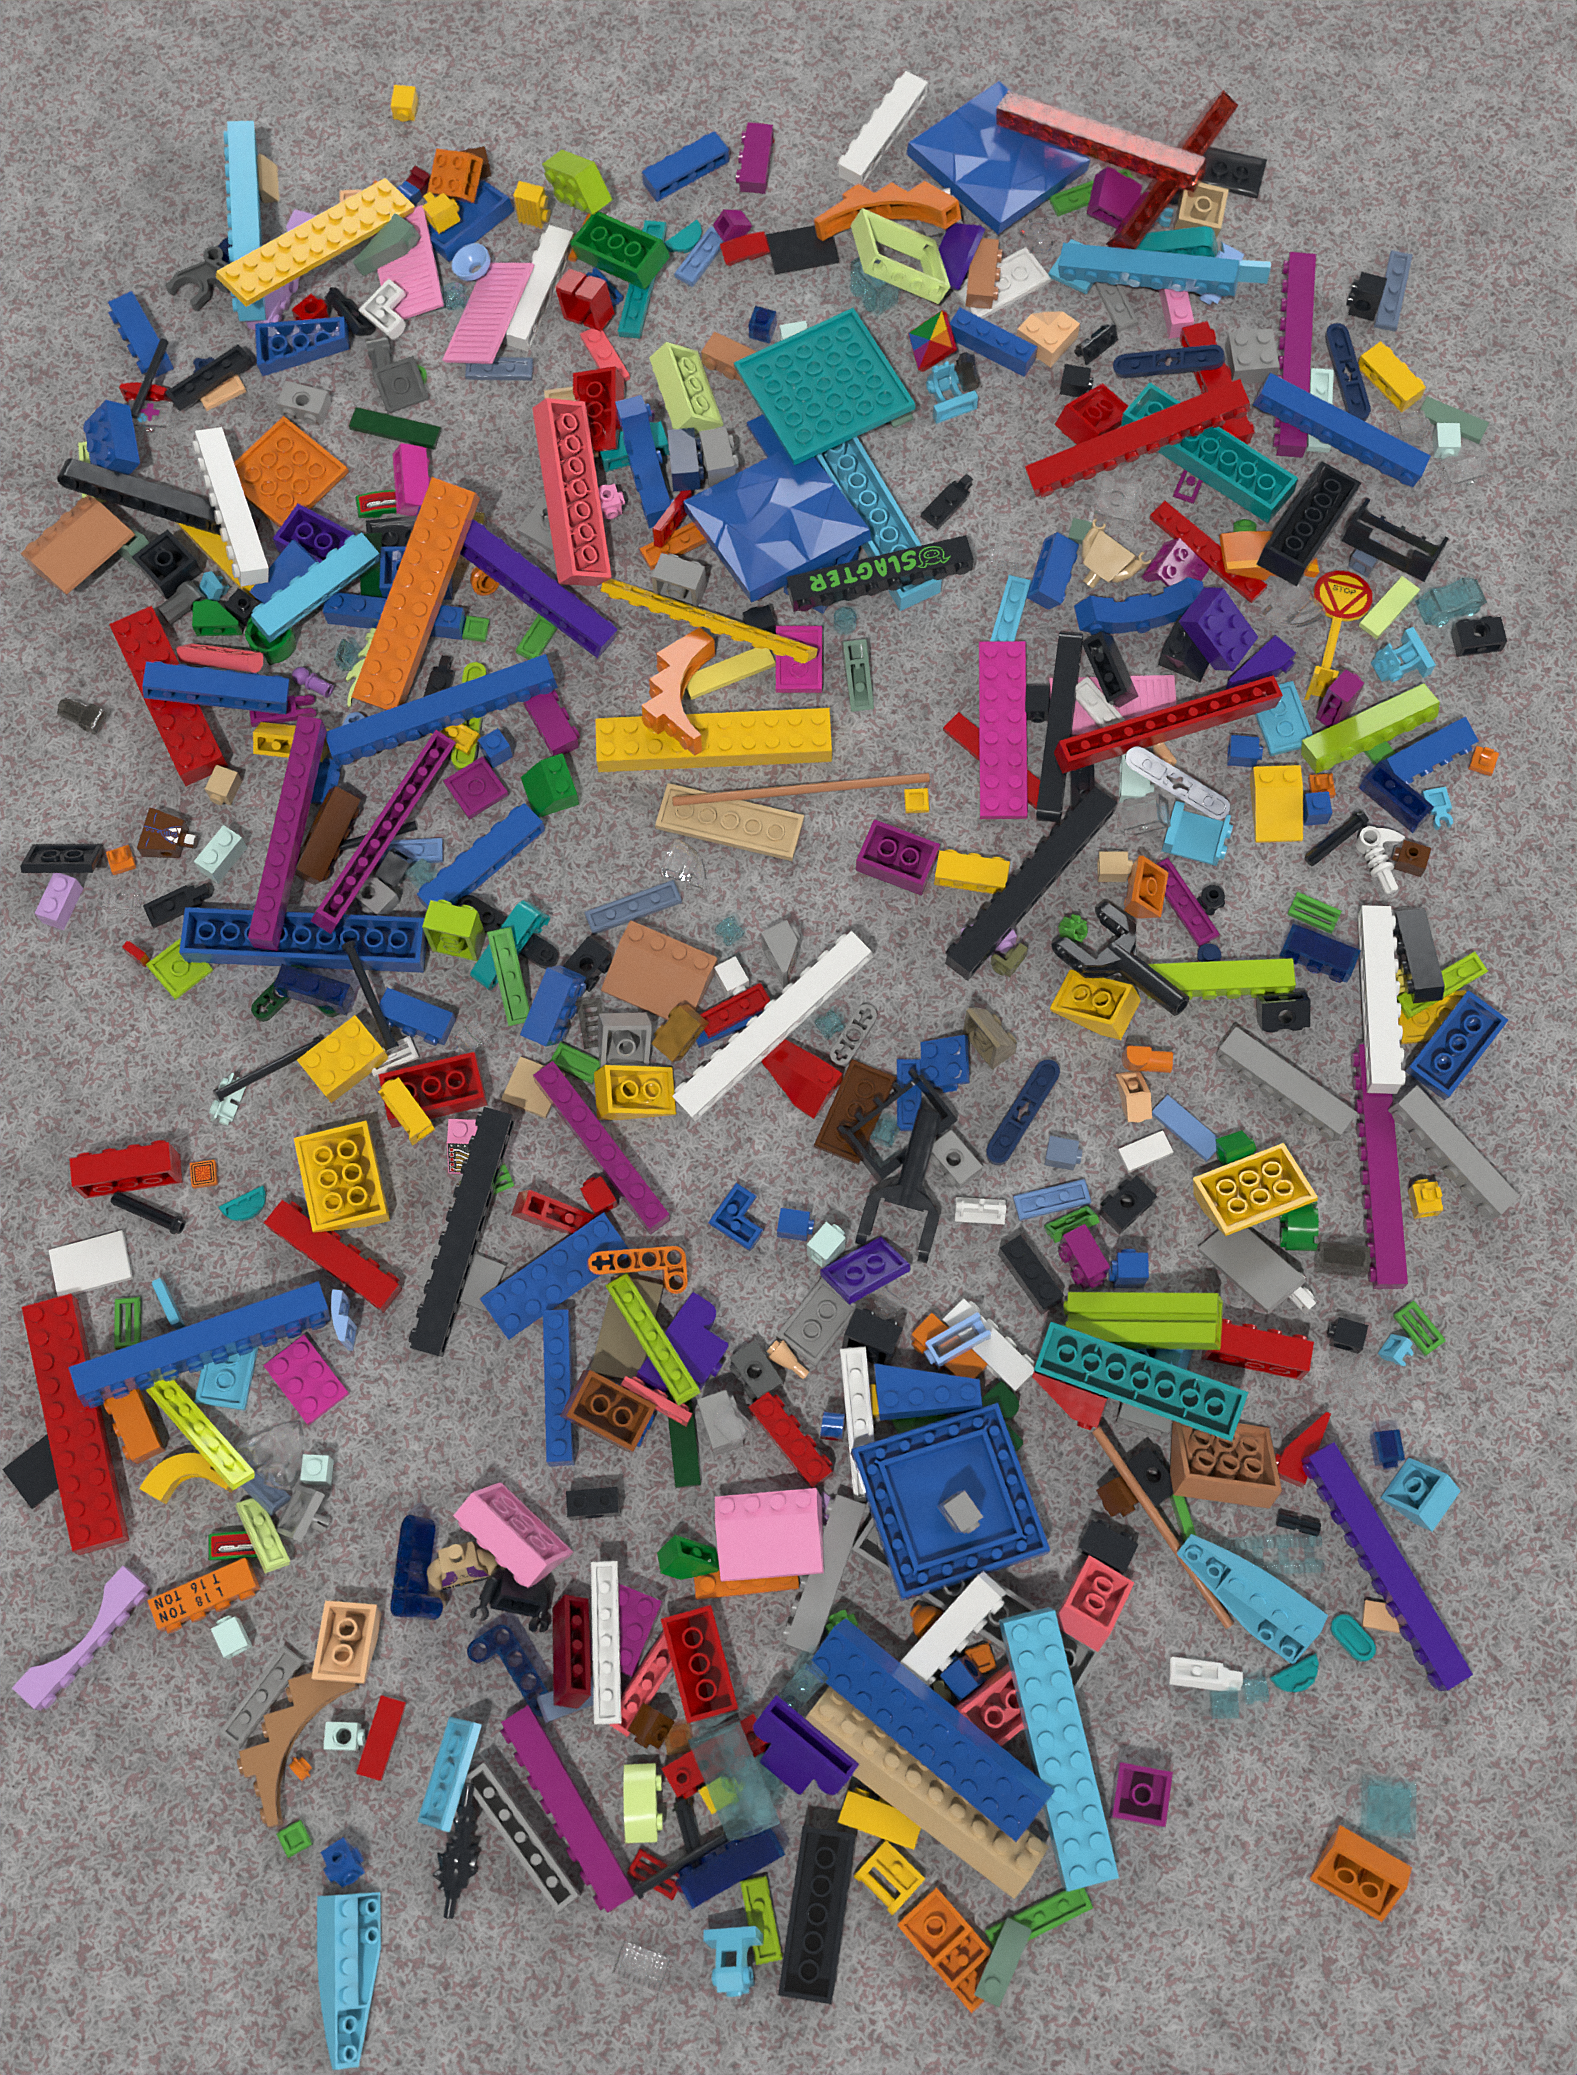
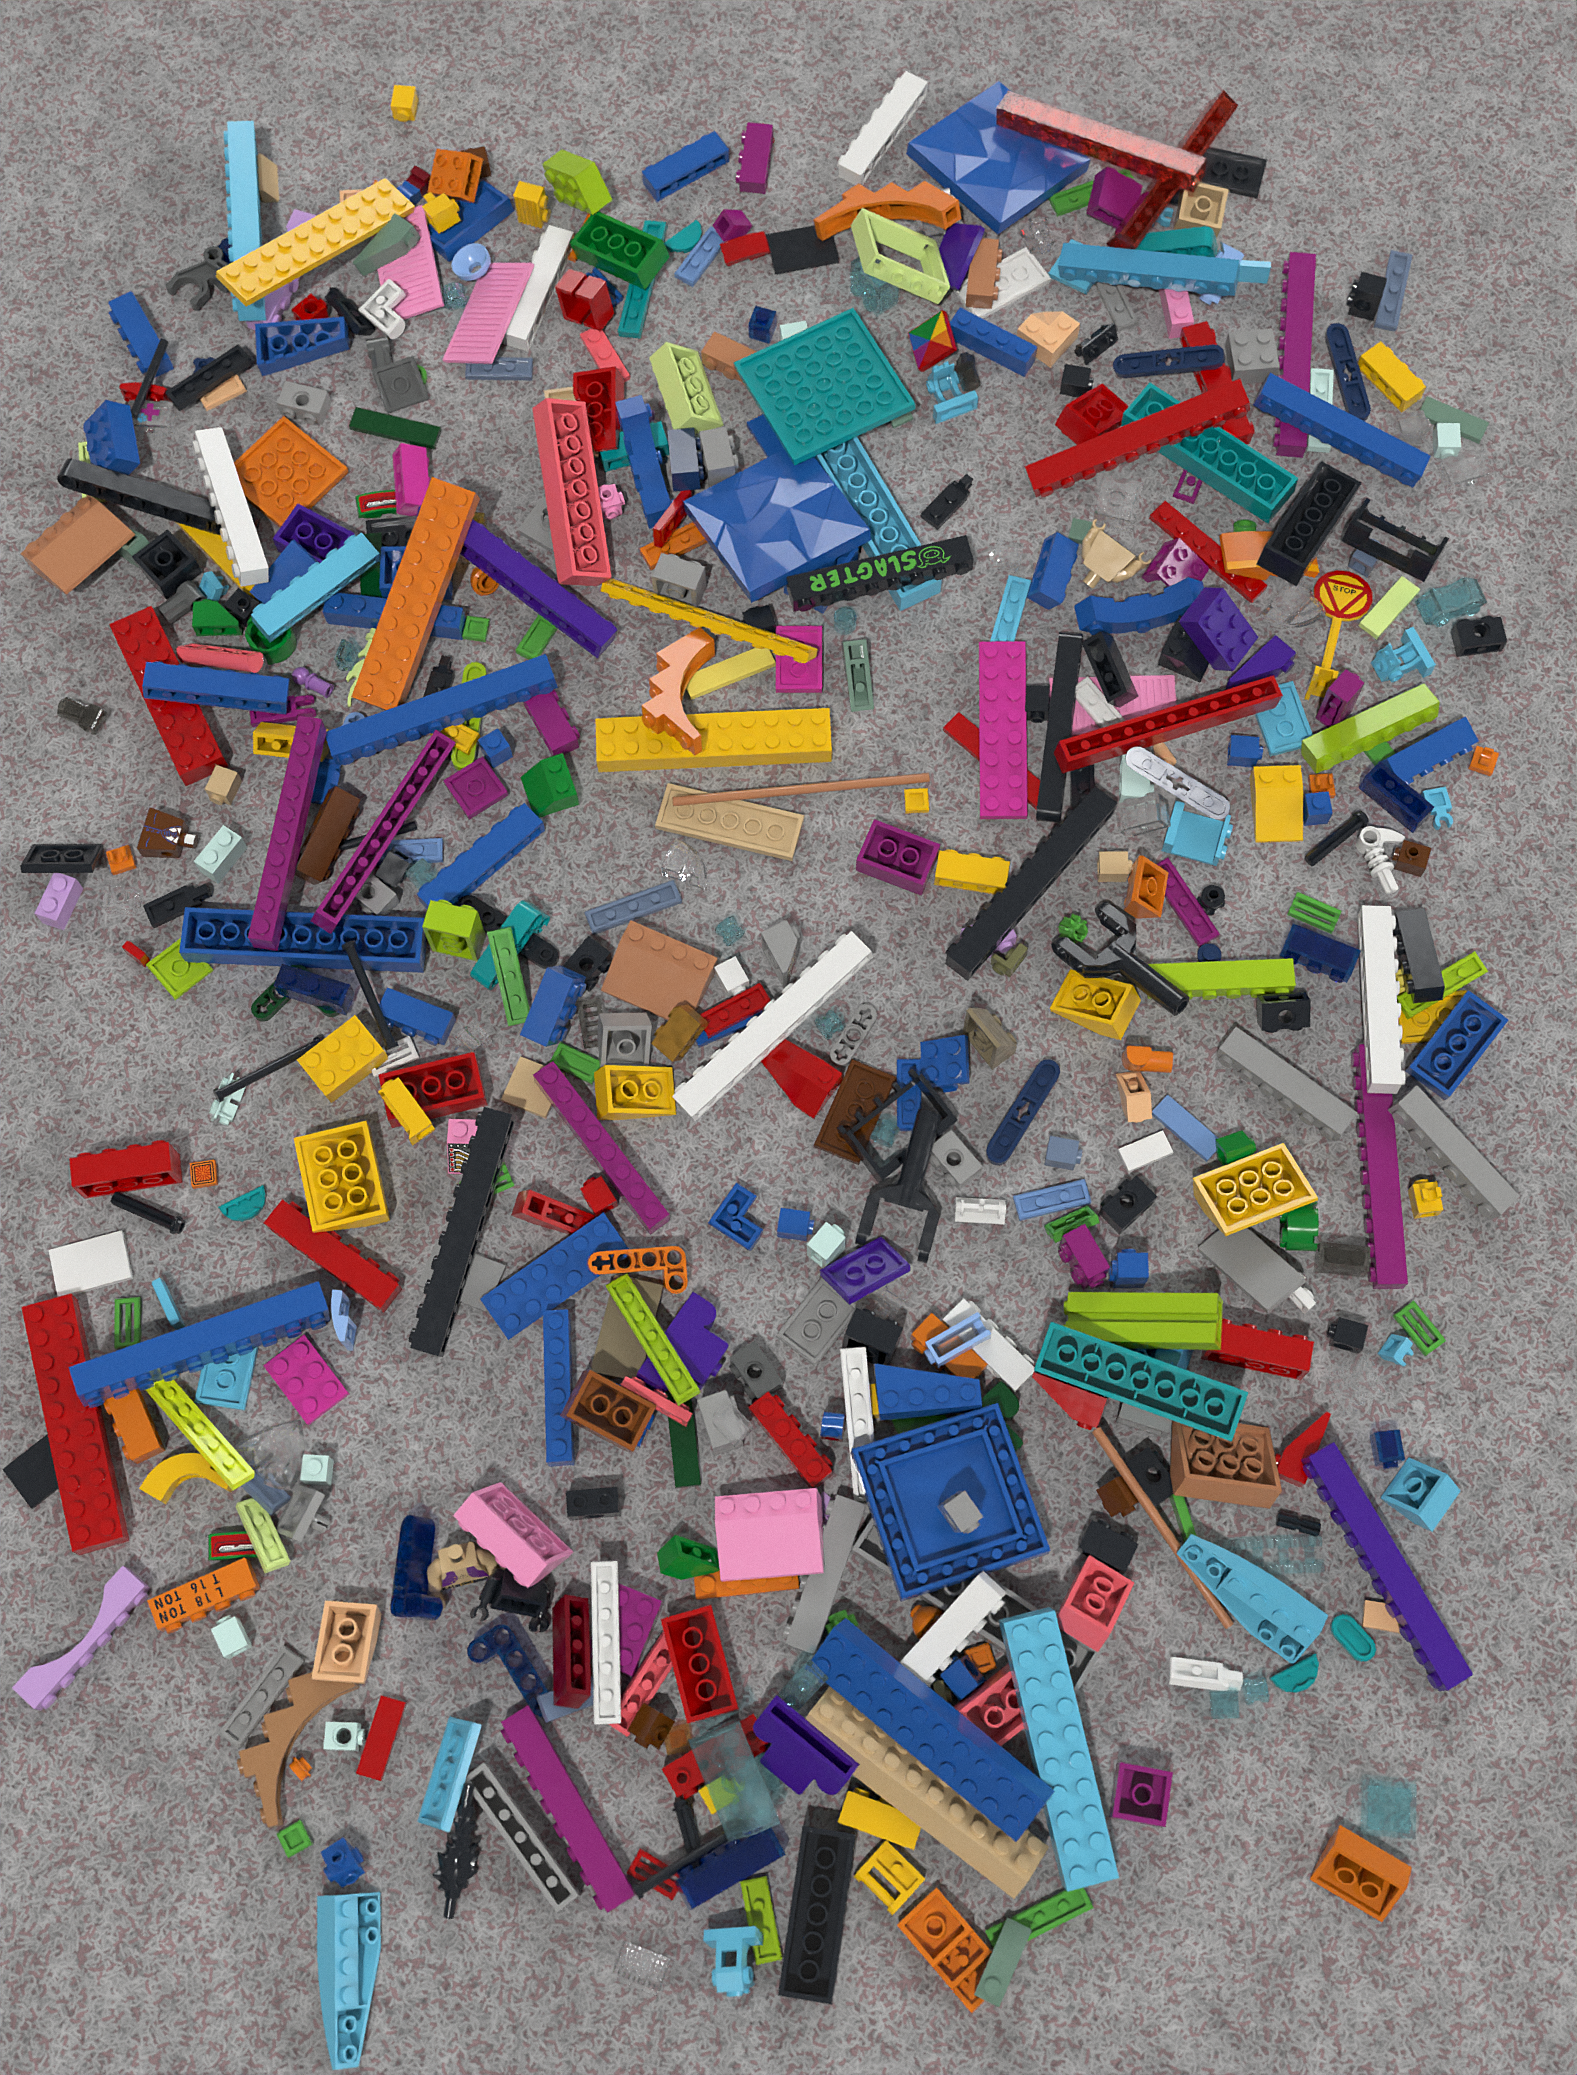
yellowish green brick [623,1763,663,1843] -> none
light nougat cone [766,1340,809,1379] -> none
black brick [998,1235,1064,1315] -> none

